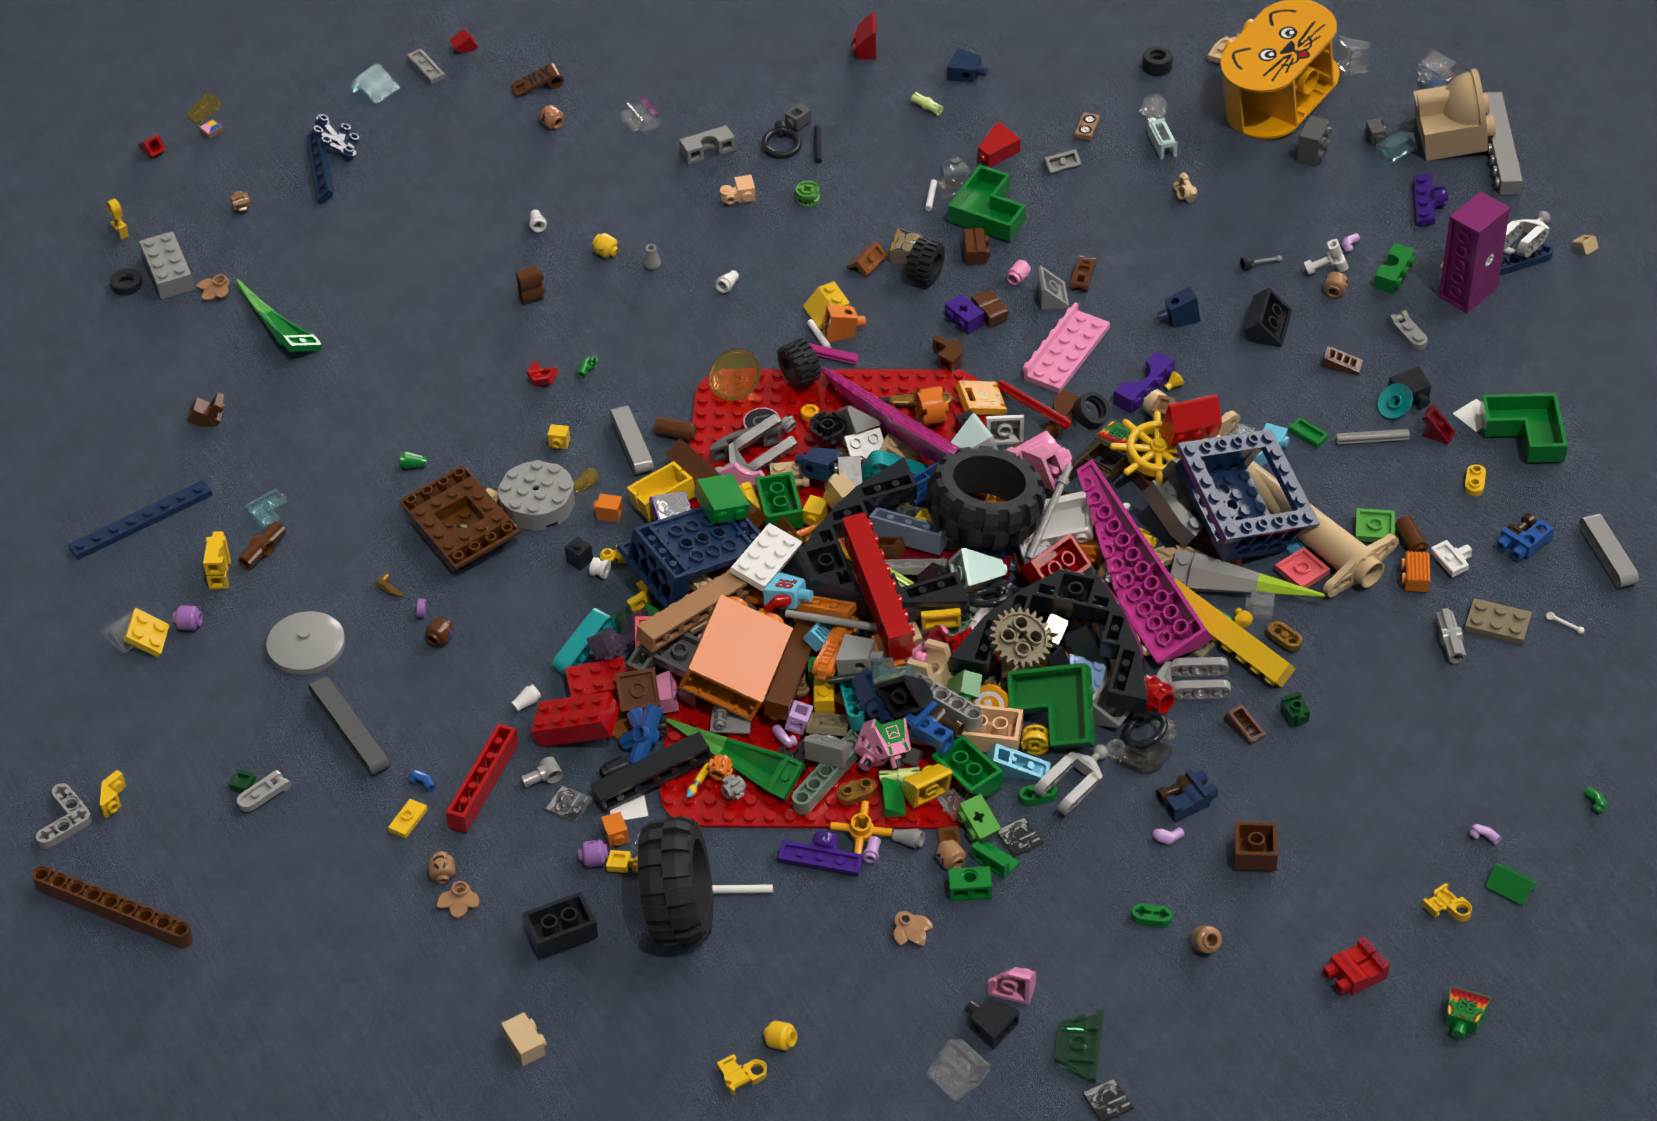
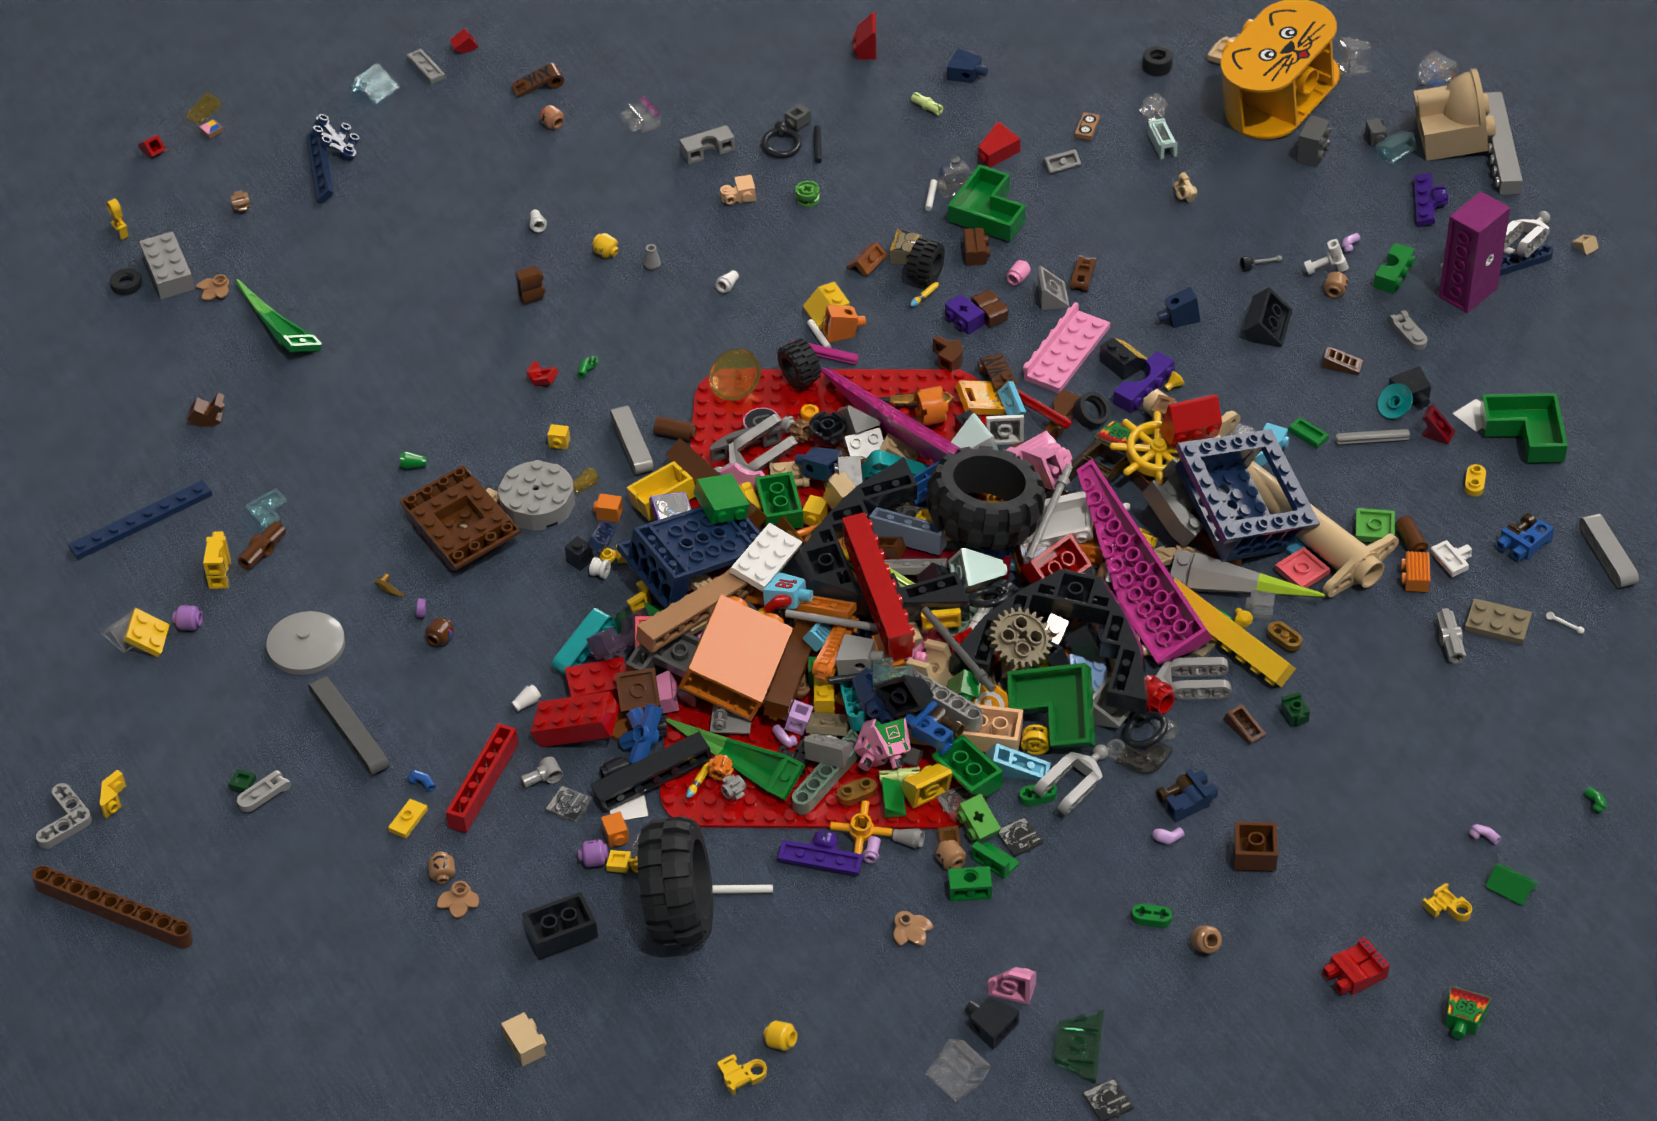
none -> dark blue beam [588,521,616,552]
none -> medium nougat gear [789,418,811,442]
none -> yellow piece [910,282,939,307]
none -> dark grey bar [921,607,996,692]
none -> reddish brown door [977,353,1017,389]
none -> medium azure plate [997,381,1026,415]
none -> black slope [1099,337,1147,380]

